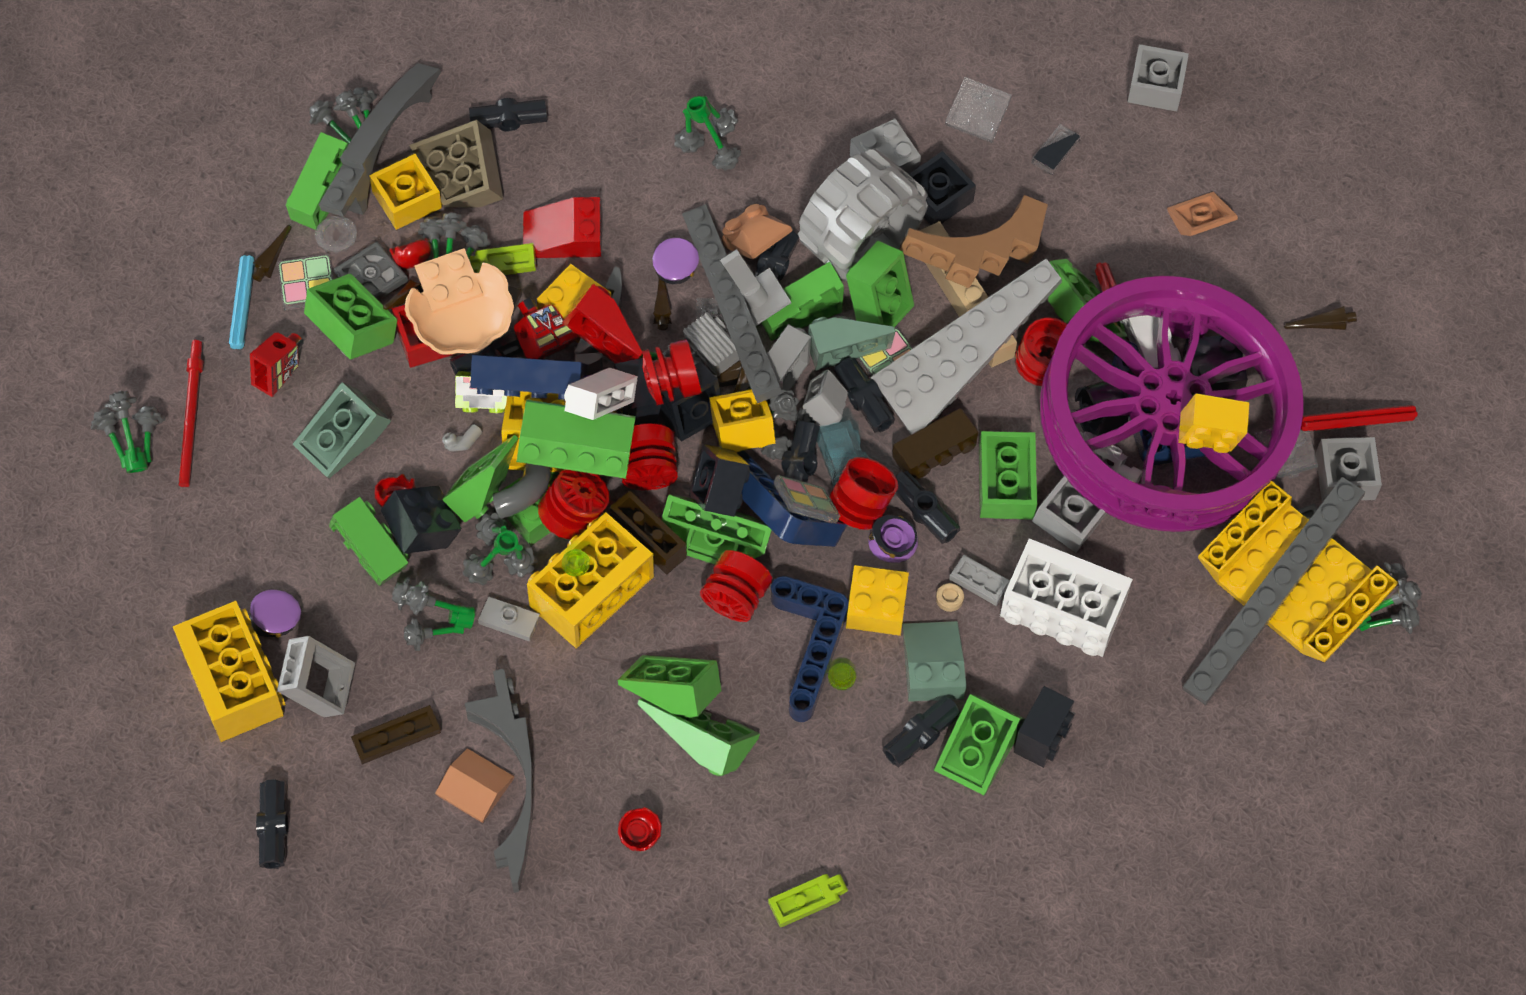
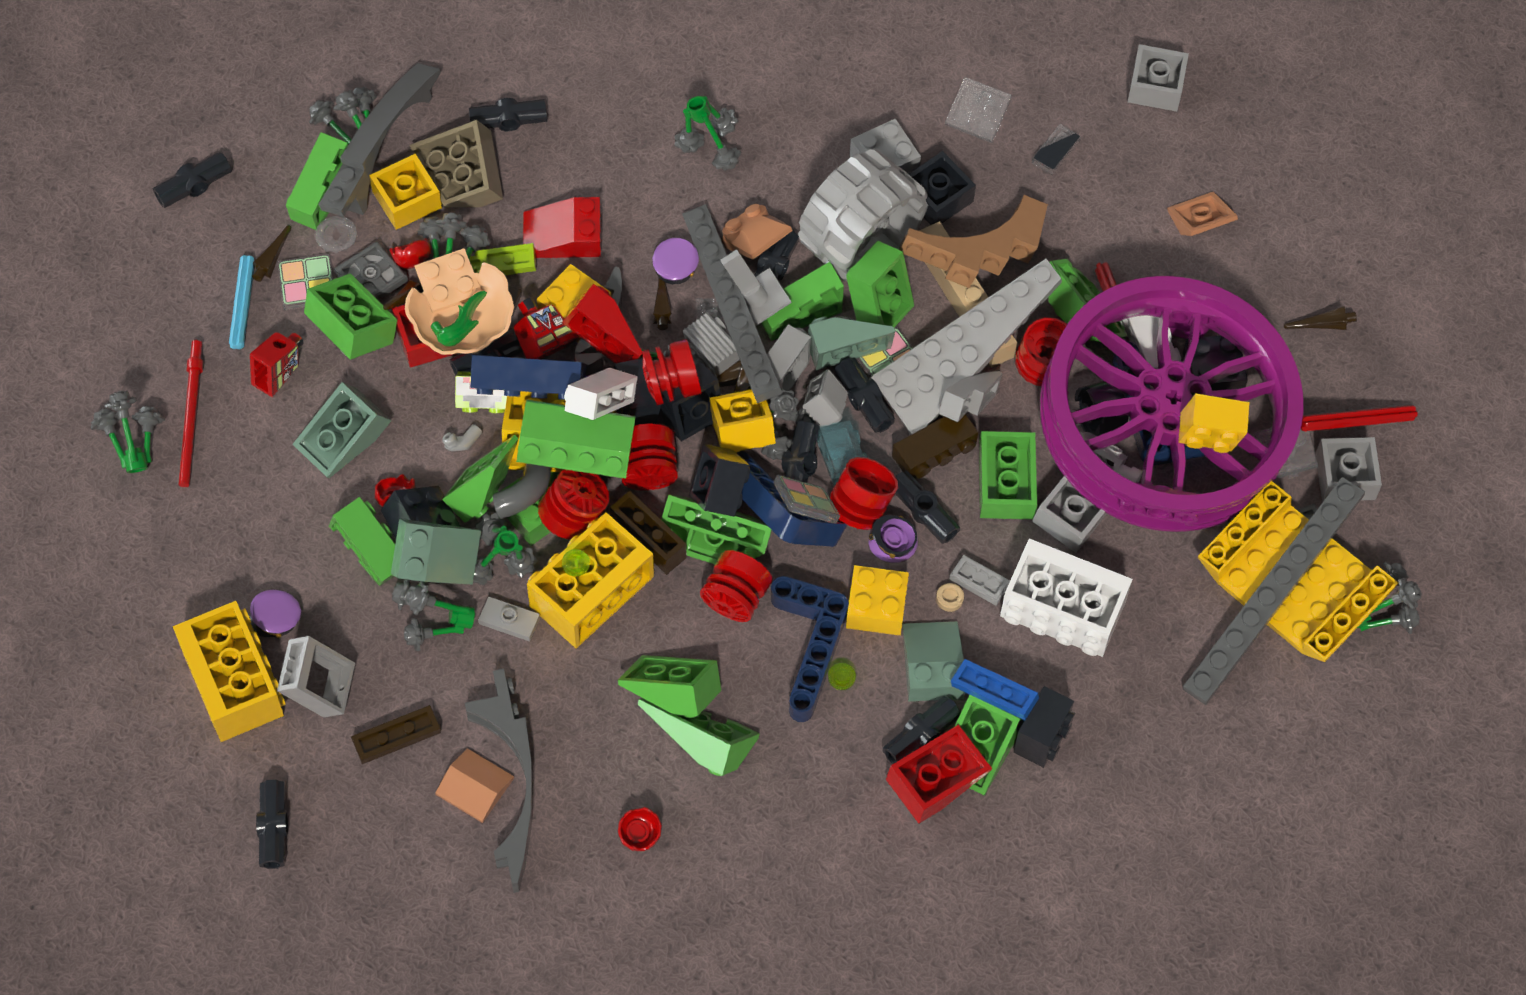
lime hinge [768,874,848,928] -> none
none -> black piece [152,152,232,208]
none -> sand green slope [391,519,481,585]
none -> green piece [431,291,487,347]
none -> red slope [886,724,992,824]
none -> light grey slope [939,371,1003,422]
none -> blue plate [951,659,1039,720]

